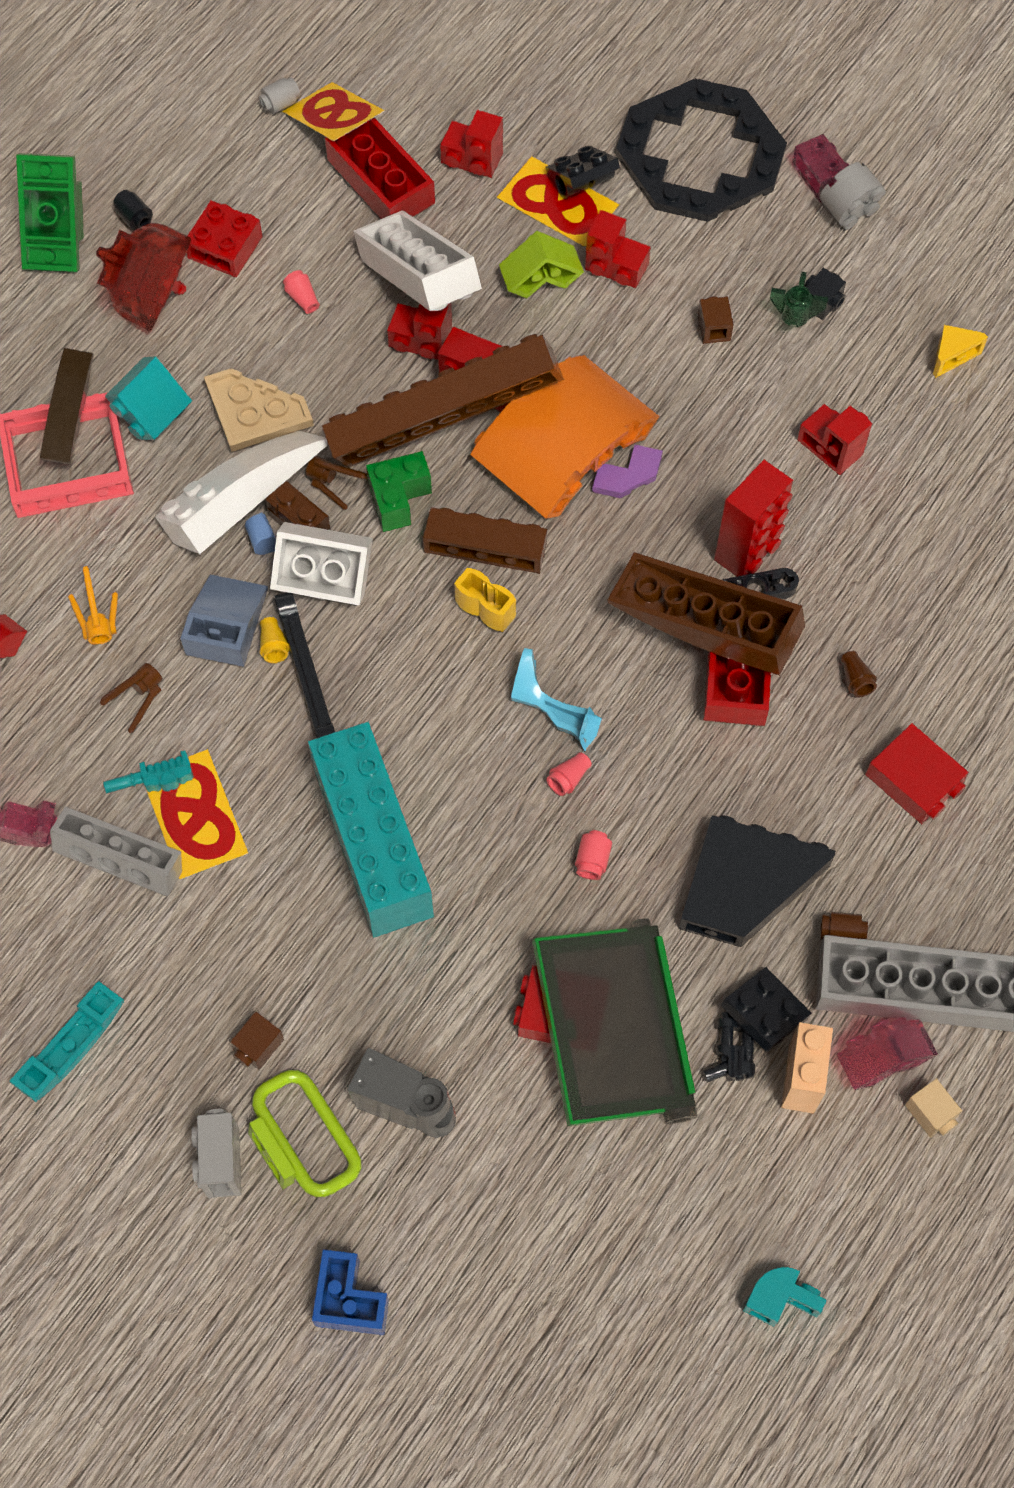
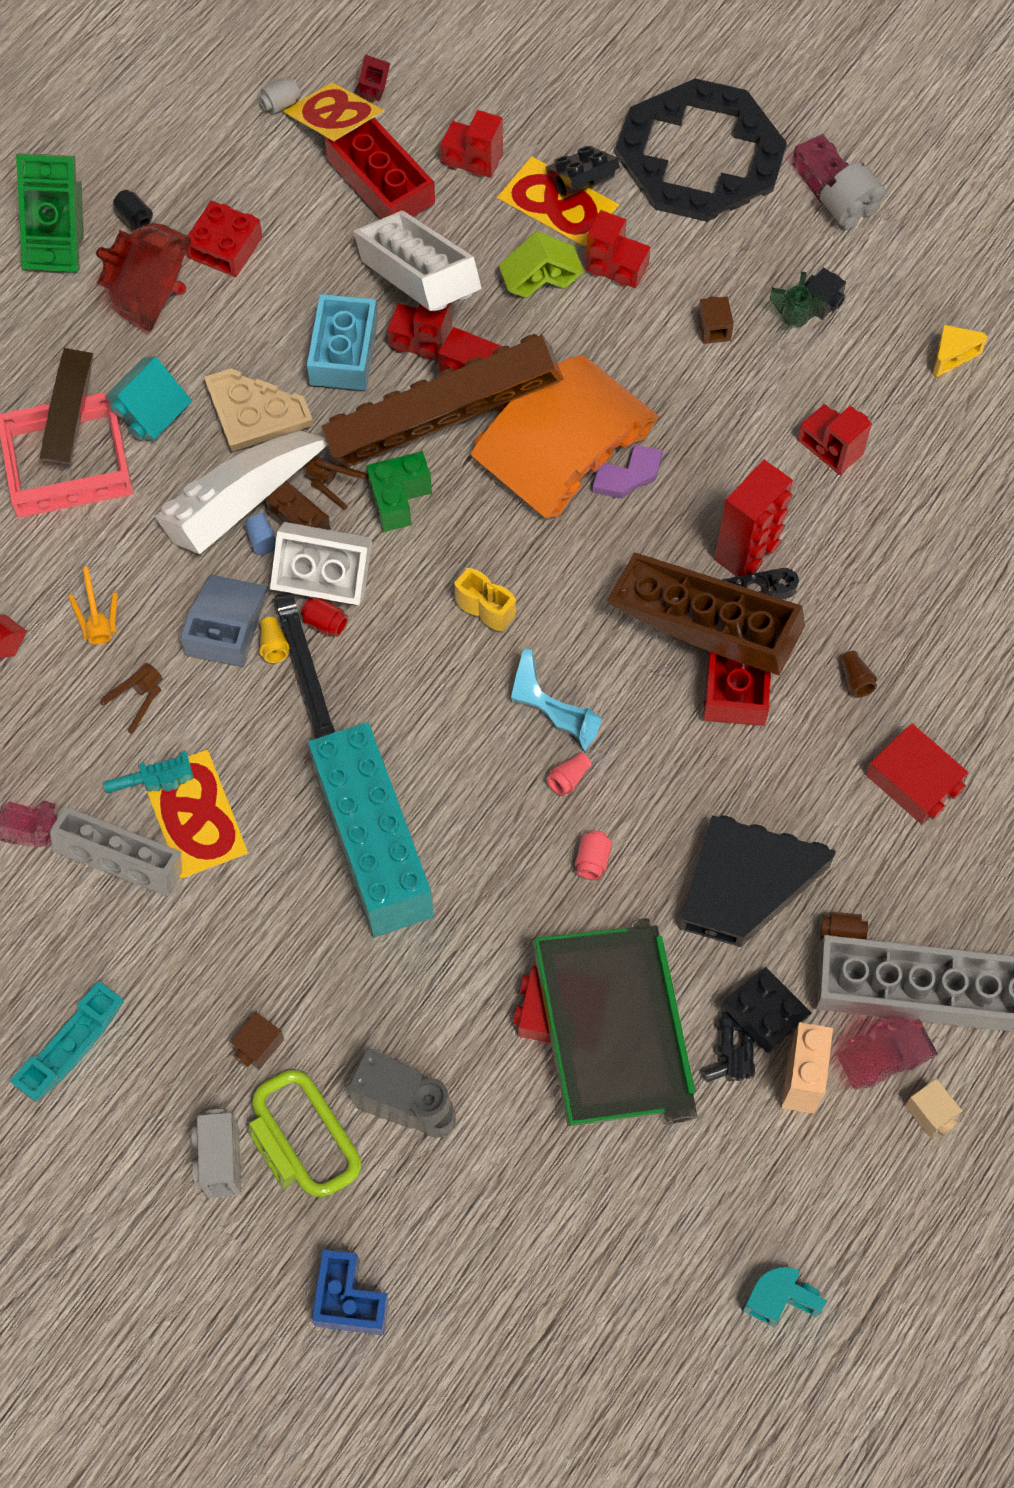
coral cone [283,270,320,314] -> none
reddish brown brick [423,507,547,574] -> none
none -> red brick [301,597,348,637]
none -> medium azure brick [307,294,378,391]
none -> dark red brick [354,54,390,102]

